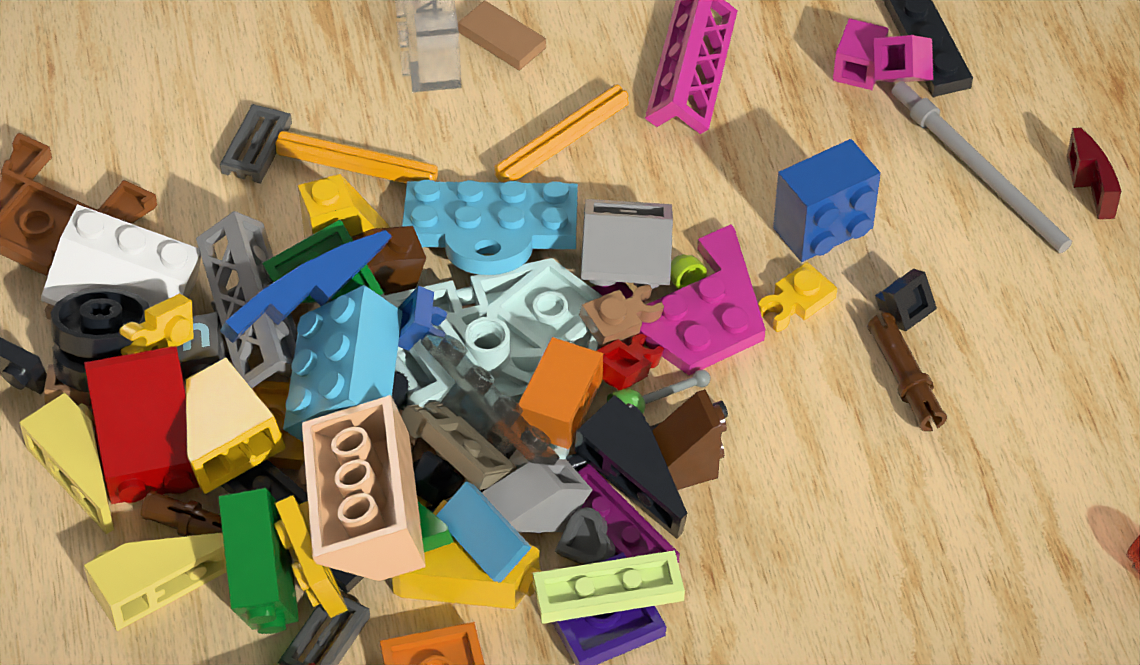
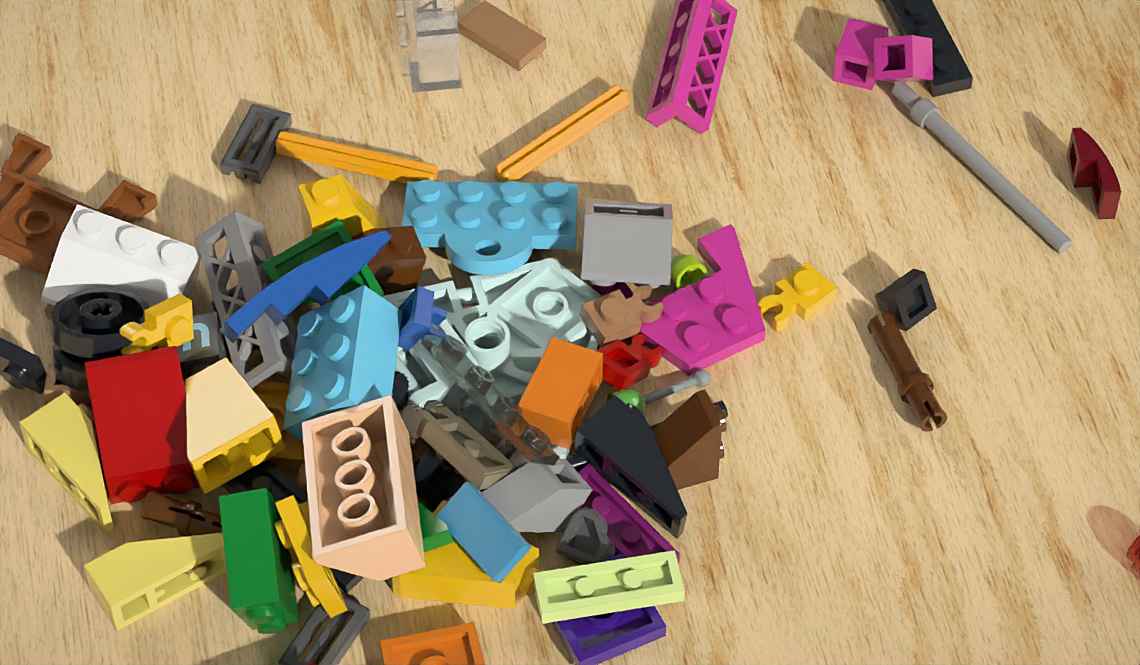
blue brick [773,139,881,263] -> none

